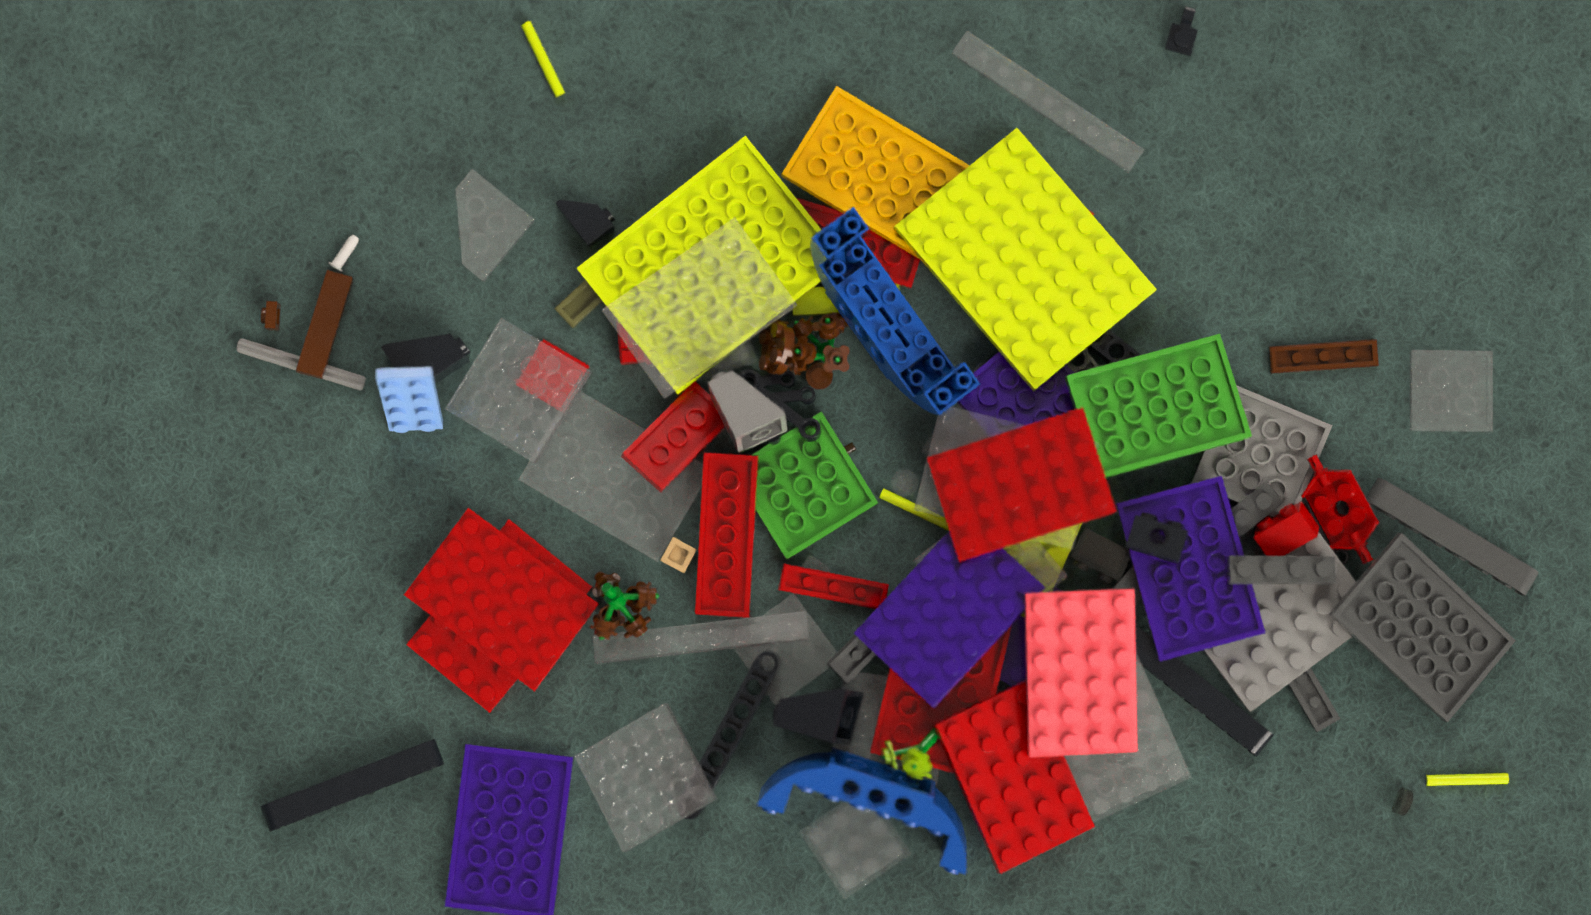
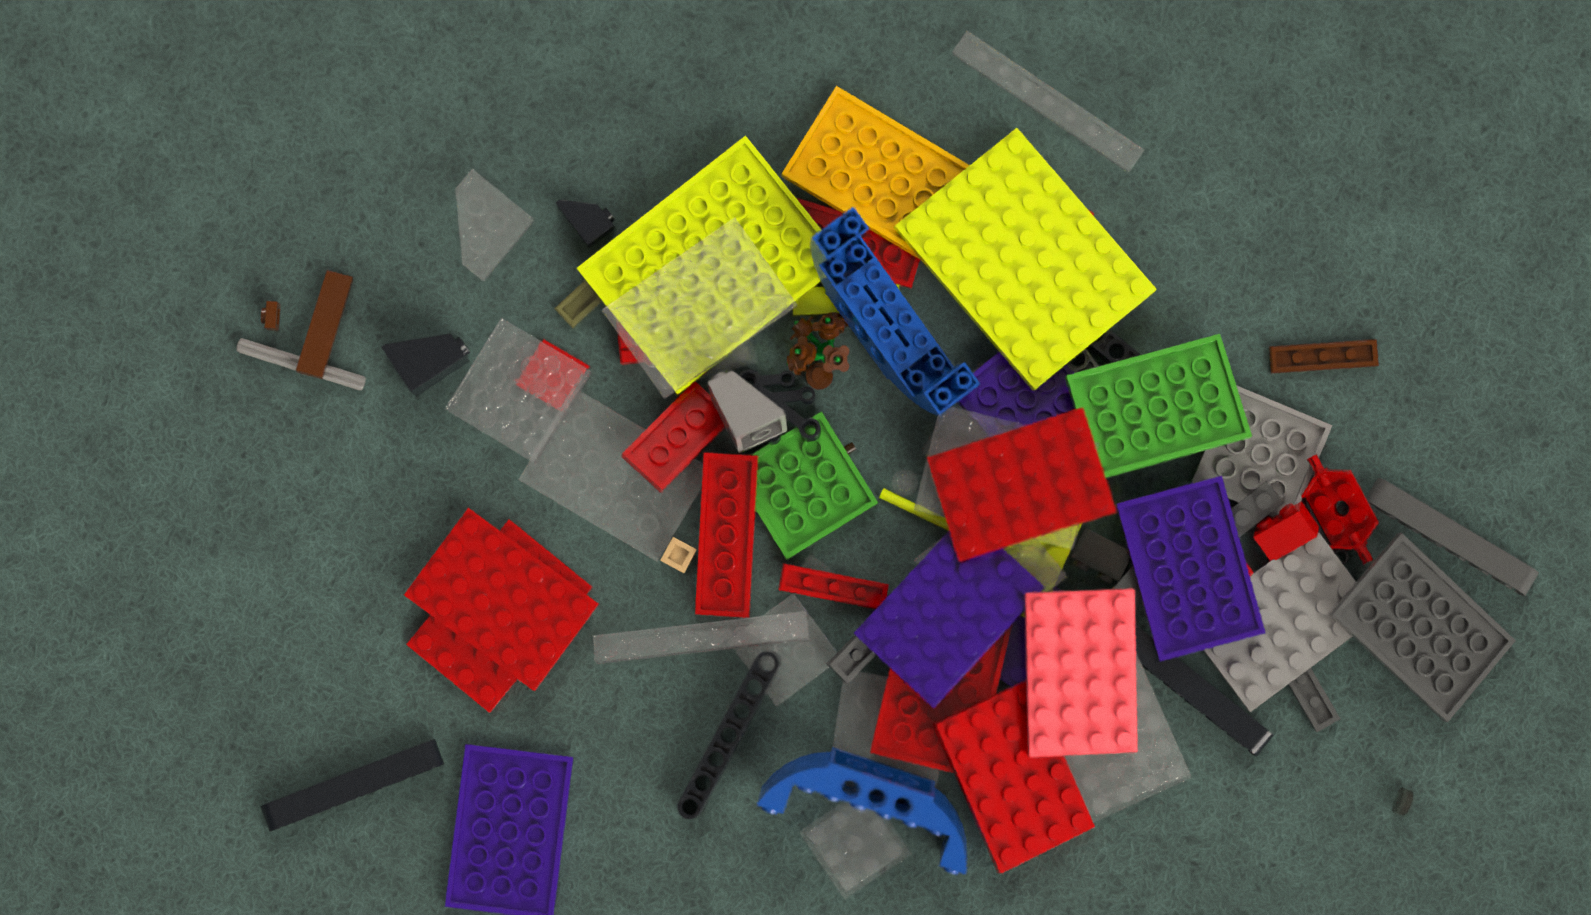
white piece [329,235,359,272] -> none
light blue plate [376,367,443,433] -> none
neon yellow bar [521,21,565,97] -> none
clear plate [574,703,717,852] -> none
reddish brown plant [590,571,659,640] -> none
reddish brown plate [759,320,795,375] -> none
black slope [773,688,864,745] -> none
lime plant [882,728,939,780] -> none
black brick [1125,512,1188,564] -> none
black plate [1165,6,1198,57] -> none
dark grey plate [1226,556,1336,585] -> none
clear plate [1410,350,1493,432] -> none
neon yellow bar [1426,773,1509,786] -> none

